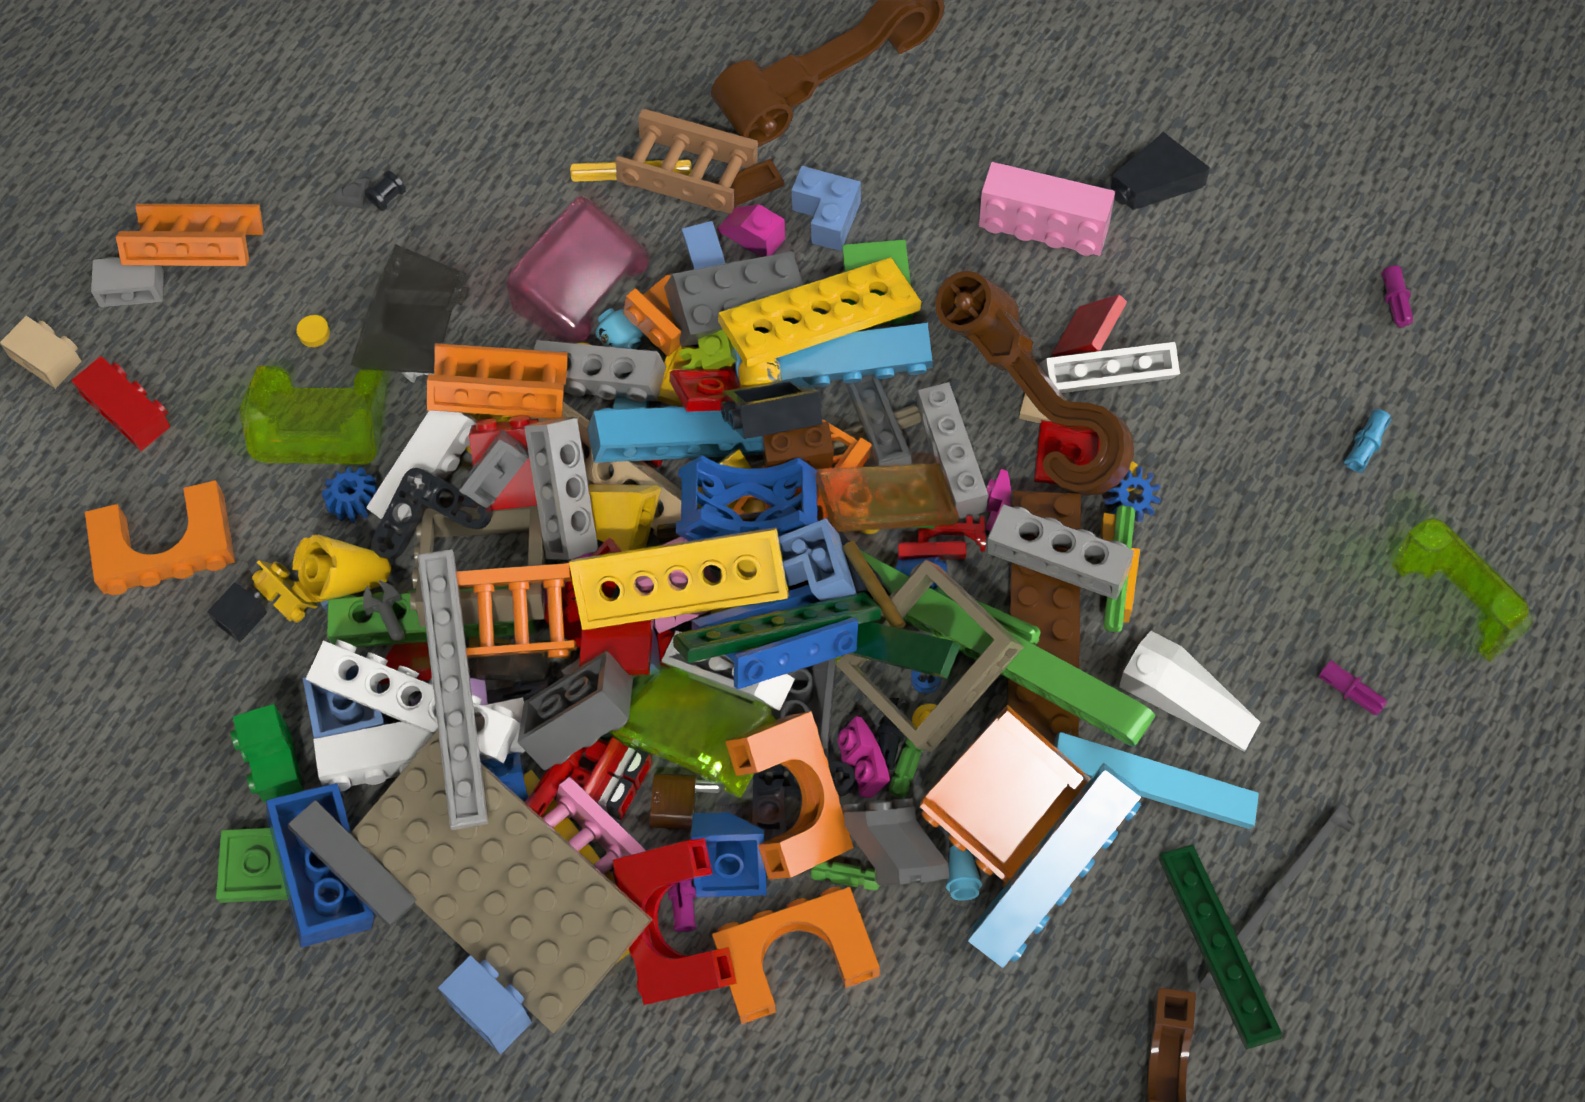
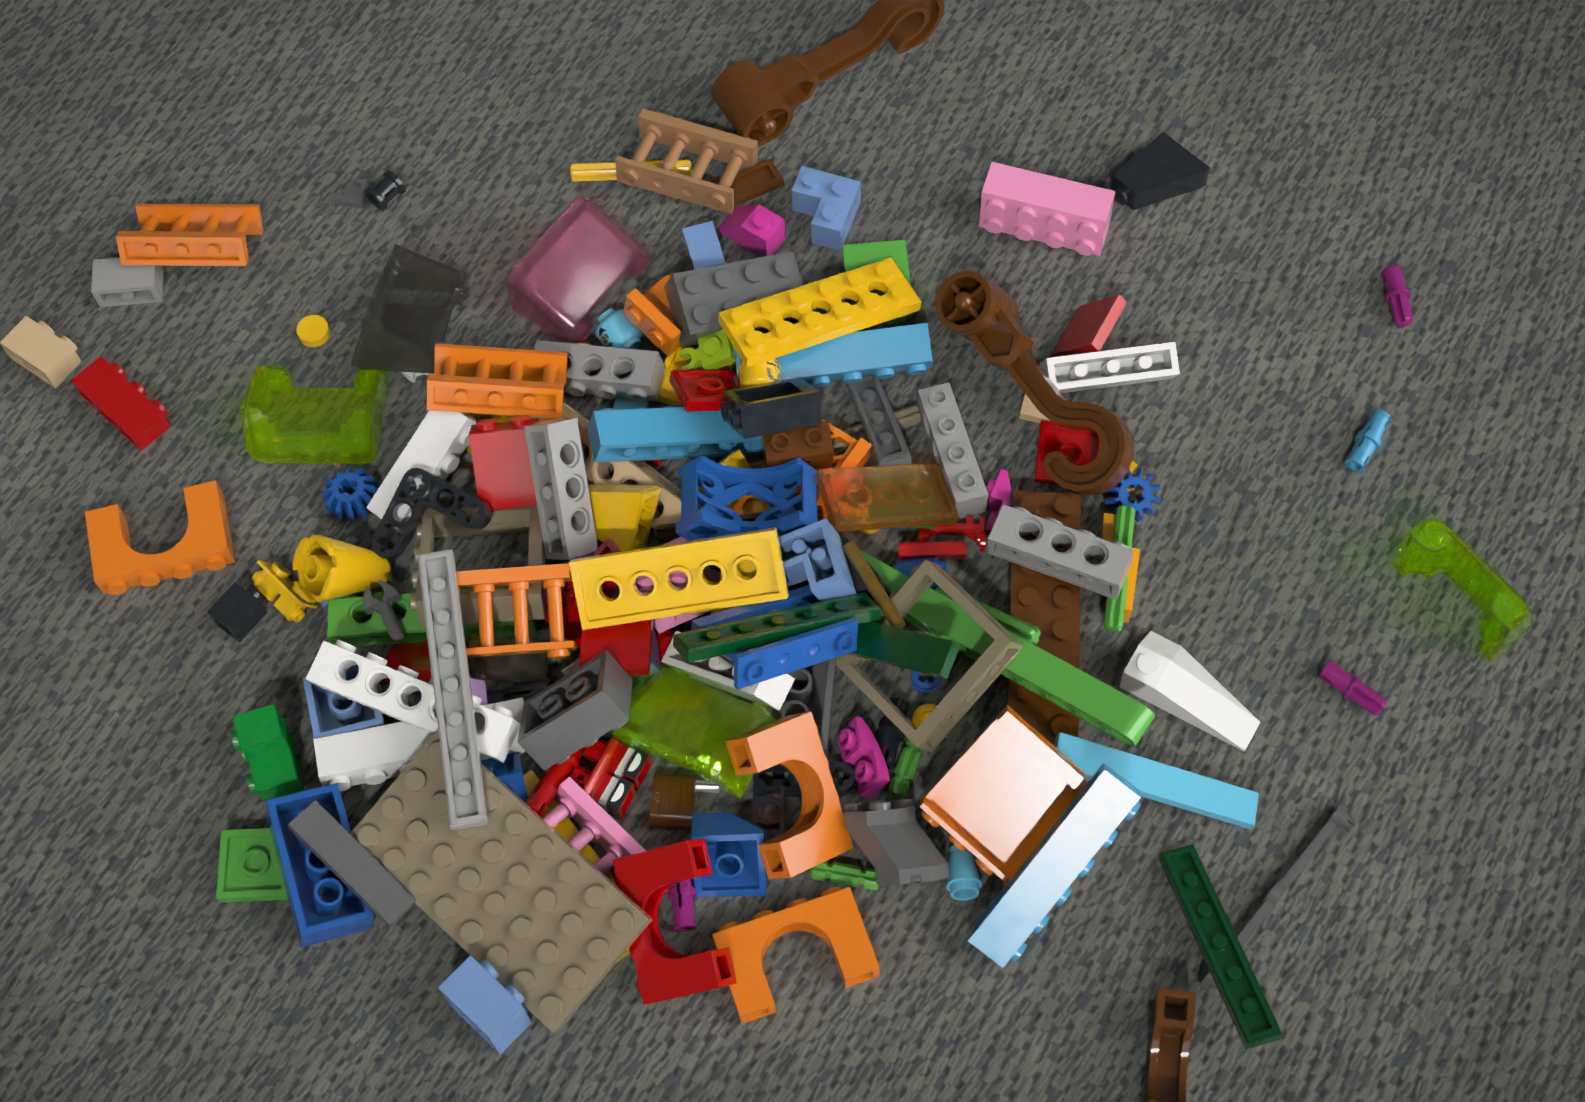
hinge [459,430,529,508] -> none

